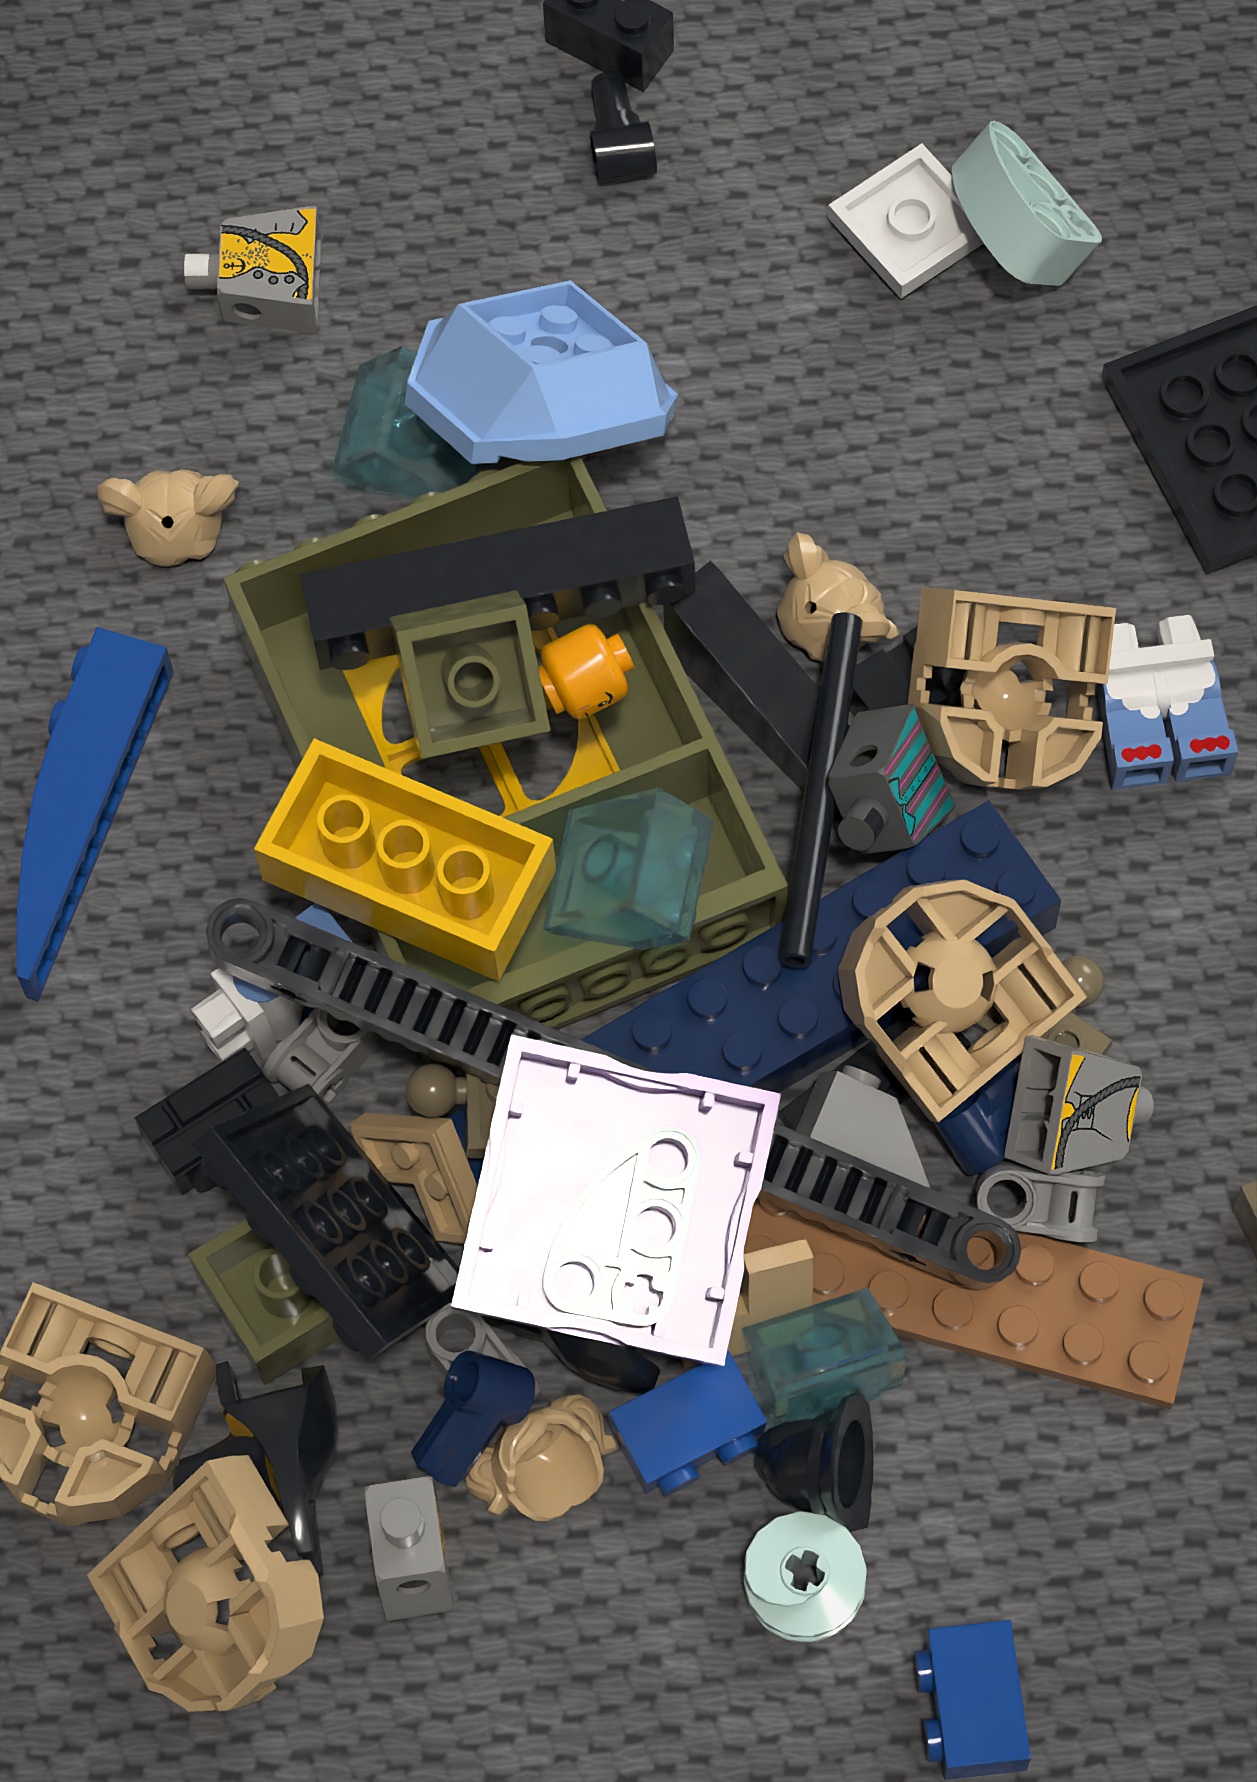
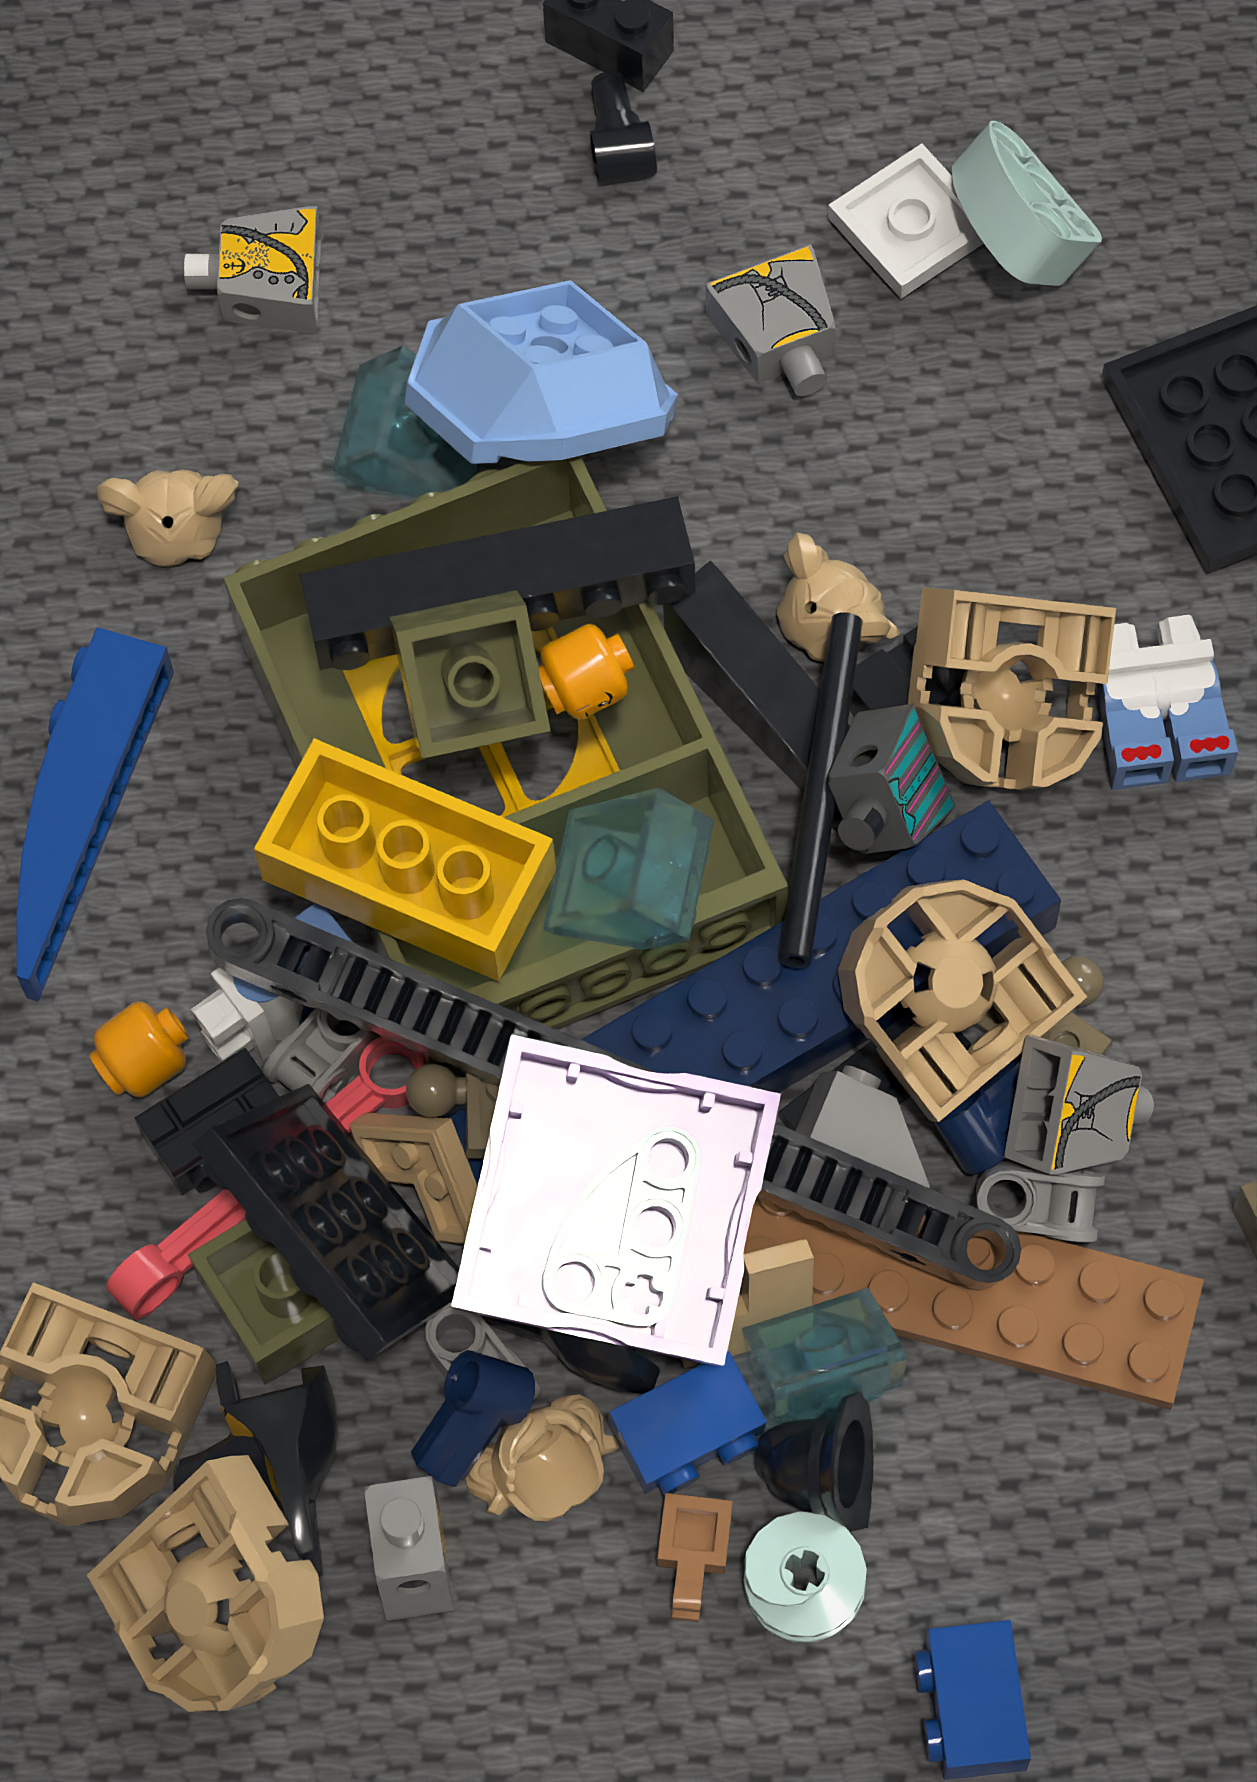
none -> light orange head [89,1001,190,1098]
none -> coral piece [106,1037,424,1320]
none -> medium nougat plate [657,1493,733,1623]
none -> light grey torso [706,244,836,396]

